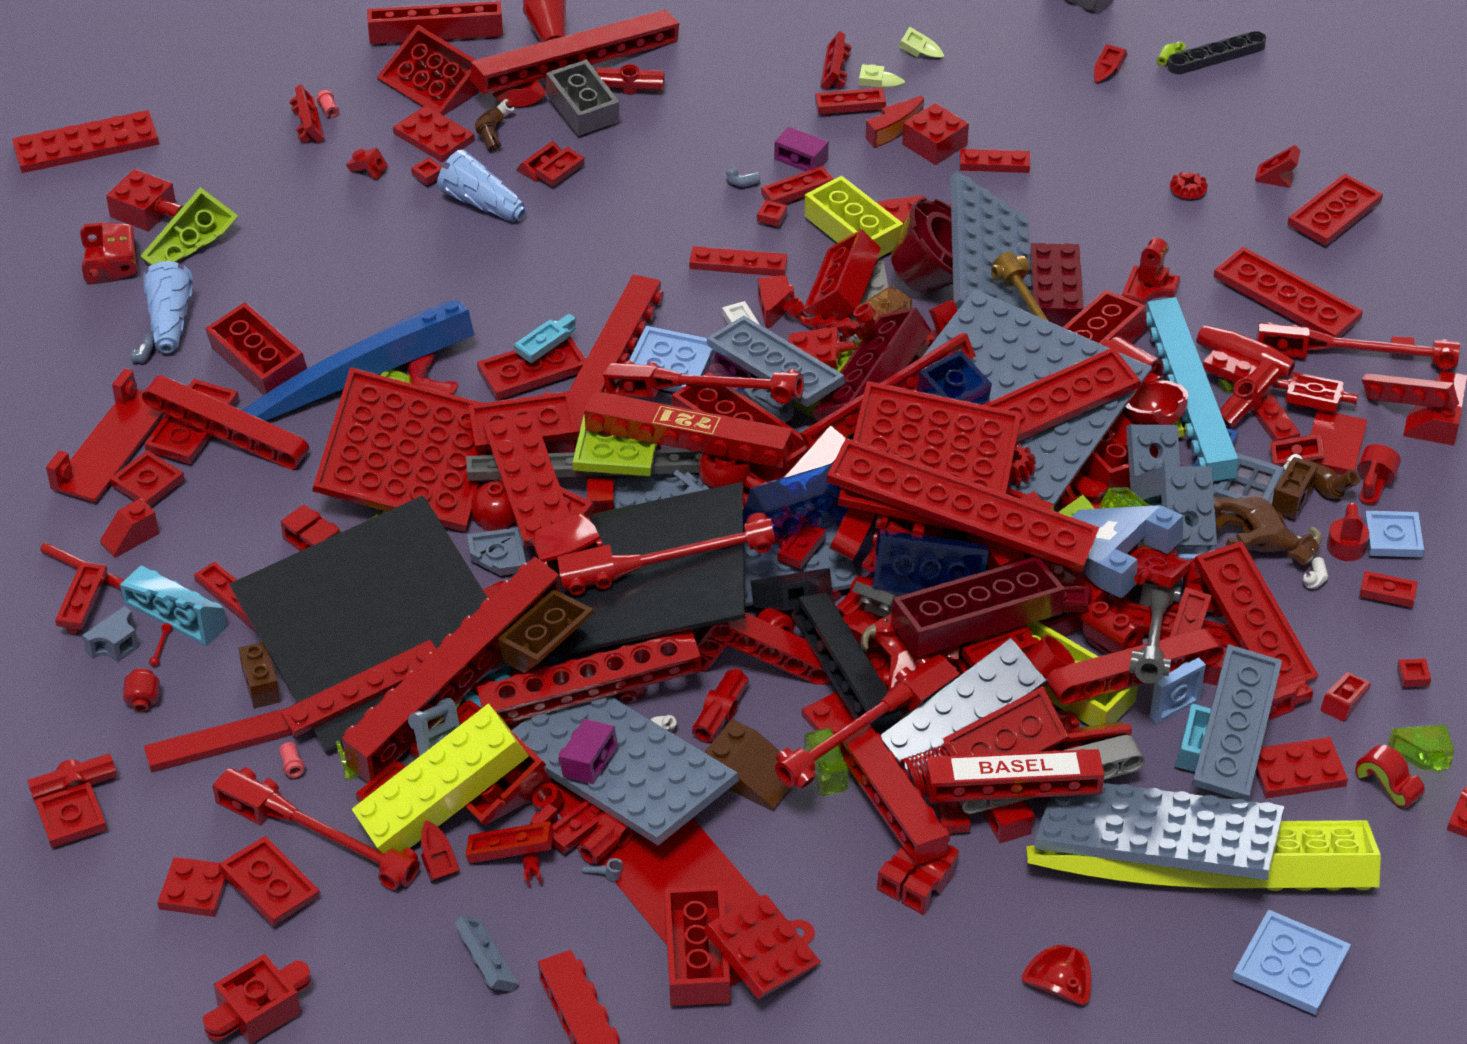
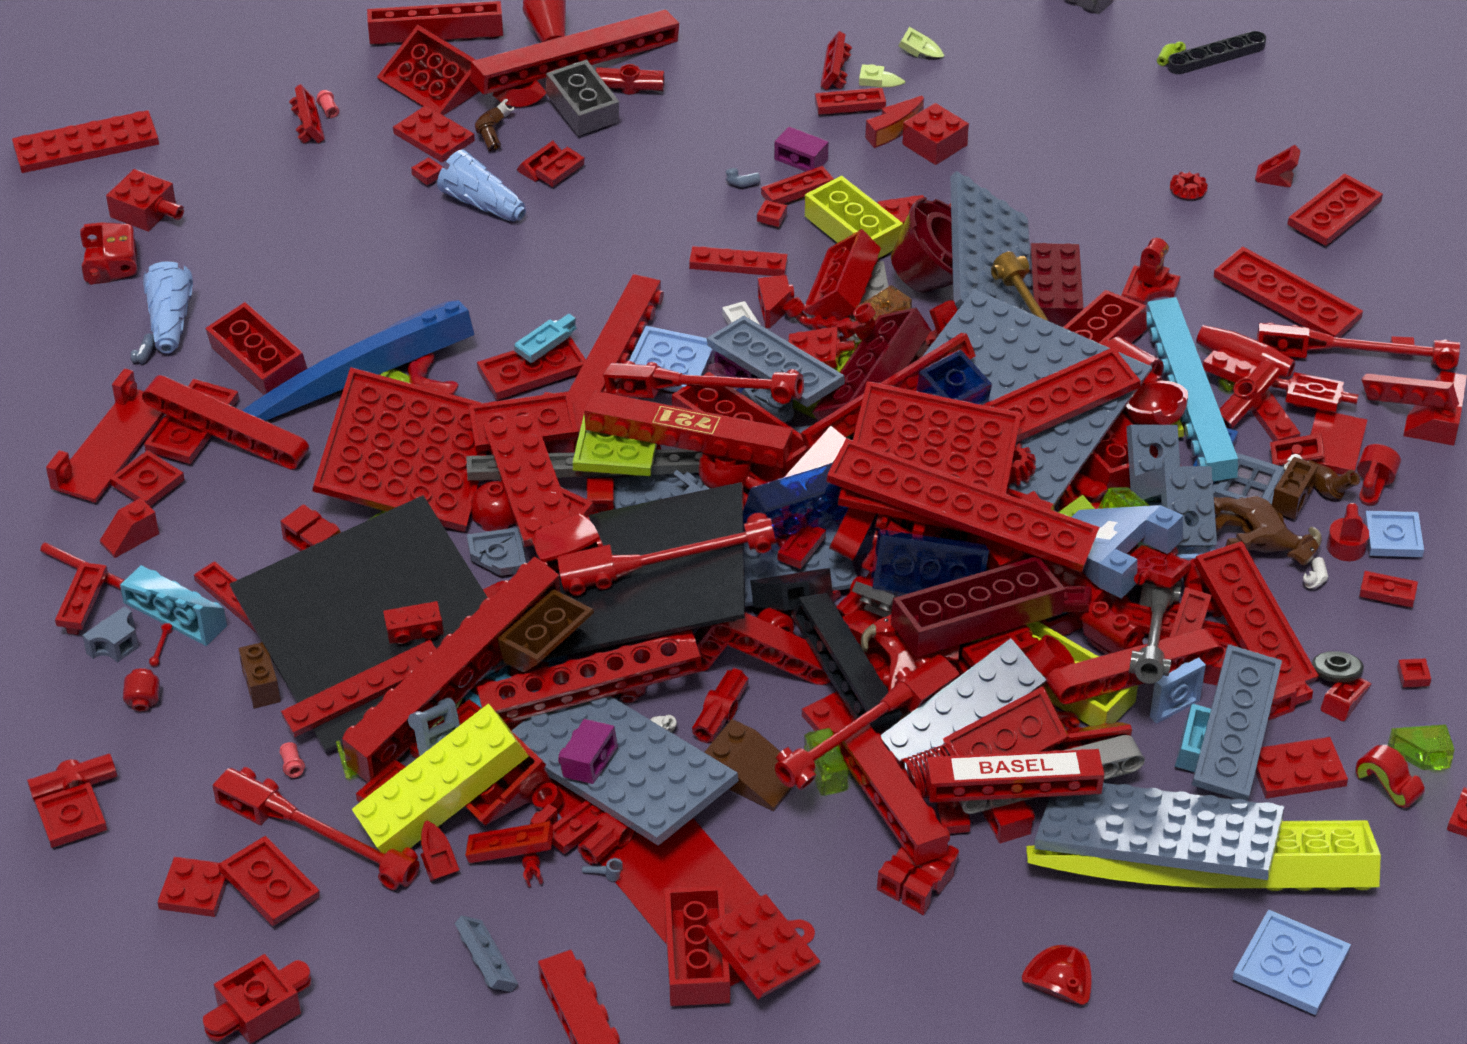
lime wedge [140,187,238,266] -> none
red tile [144,708,293,772] -> none
red bracket [346,148,388,180] -> none
red plate [960,148,1030,173] -> none
red plate [1094,44,1128,83] -> none
none -> red bracket [383,601,444,644]
none -> pearl dark grey wheel [1312,651,1364,682]

